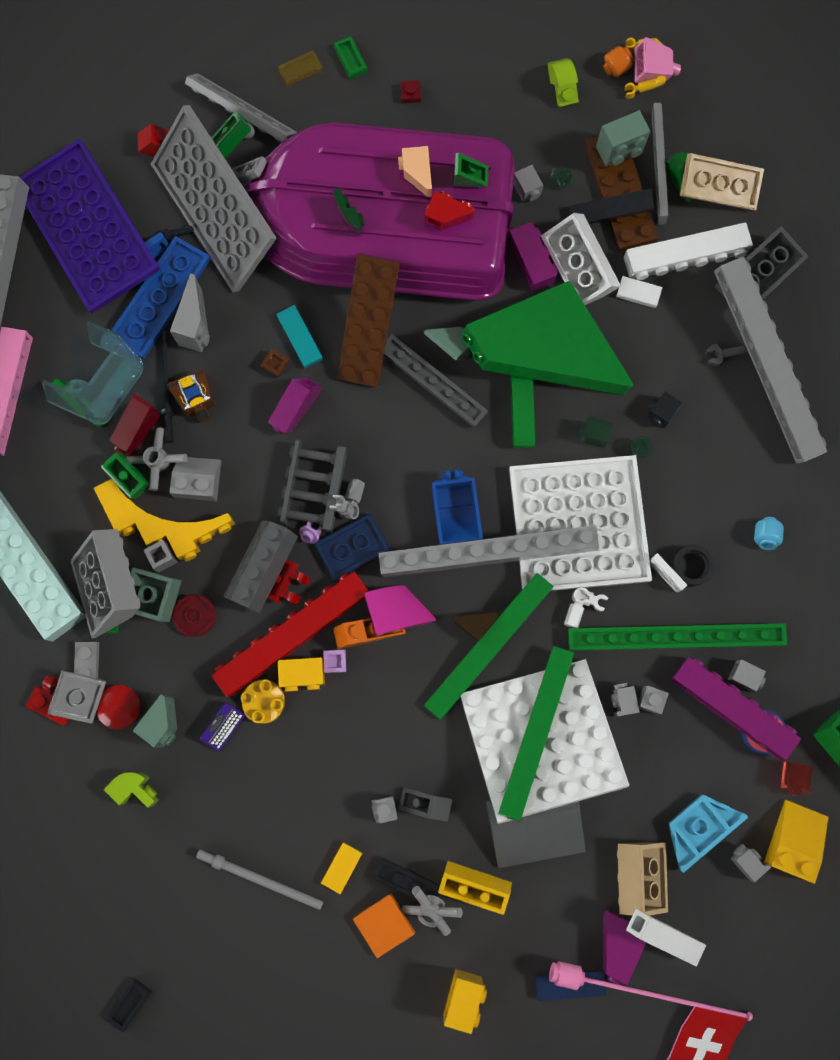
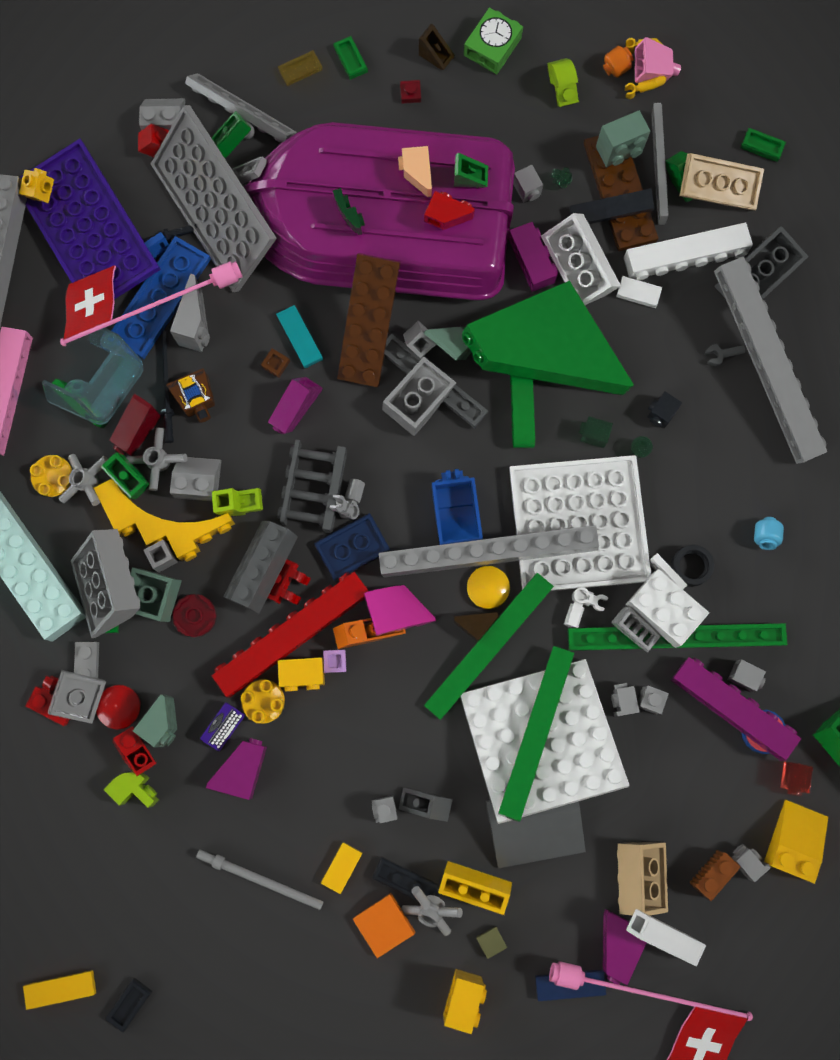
lavender plate [299,522,322,544] -> none
medium azure wing [668,794,748,873] -> none
none -> yellow brick [19,168,54,203]
none -> yellow tile [23,970,97,1010]
none -> yellow dish [30,455,72,497]
none -> light grey bar [58,454,108,506]
none -> flag [60,261,243,346]
none -> red slope [113,726,157,777]
none -> light grey slope [139,98,185,130]
none -> magenta slope [206,738,267,800]
none -> lime brick [211,488,263,516]
none -> light grey slope [382,357,456,436]
none -> light grey brick [403,321,436,358]
none -> dark brown slope [419,24,455,70]
none -> bright green brick [464,7,523,74]
none -> yellow dish [467,566,510,609]
none -> olive tile [476,926,507,959]
none -> light grey slope [611,607,661,652]
none -> white brick [626,569,709,648]
none -> dark orange brick [690,850,741,901]
none -> green tile [740,128,786,162]

